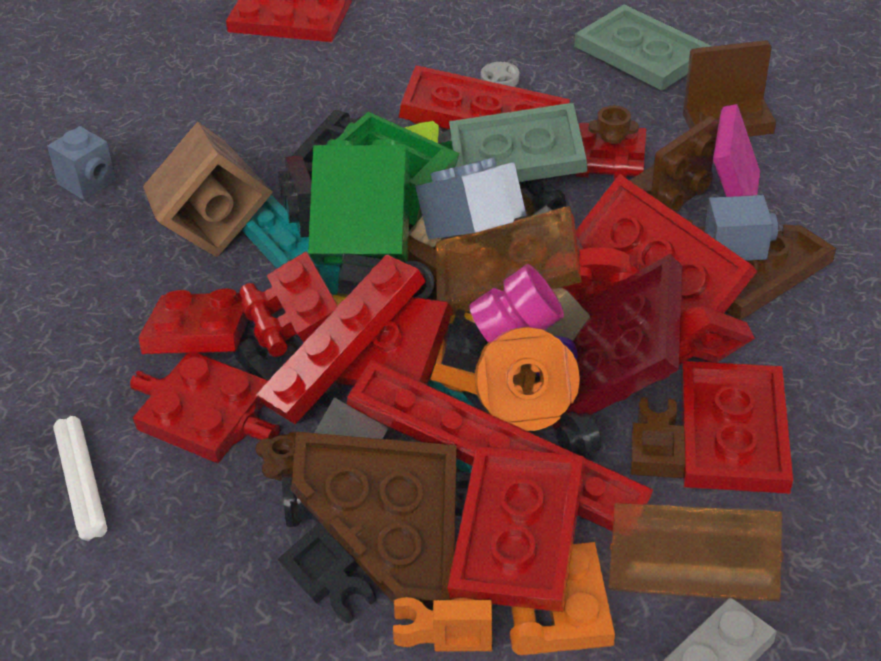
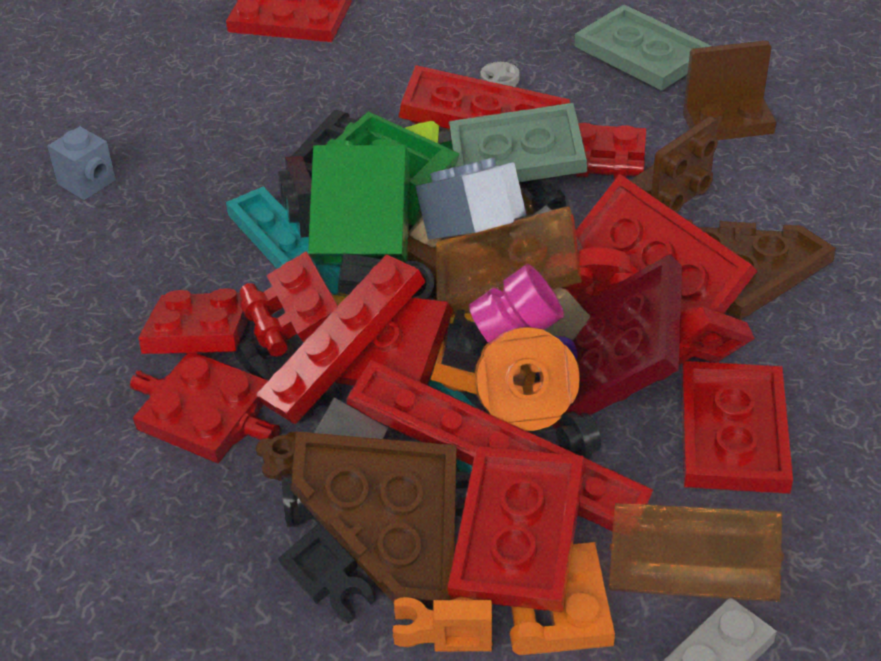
white axle [53,416,107,541] -> none
medium nougat slope [143,121,273,257] -> none
reddish brown plate [589,105,639,144] -> none
reddish brown plate [631,397,685,478] -> none
sand blue brick [705,195,778,260] -> none
dark pink tile [713,104,760,197] -> none

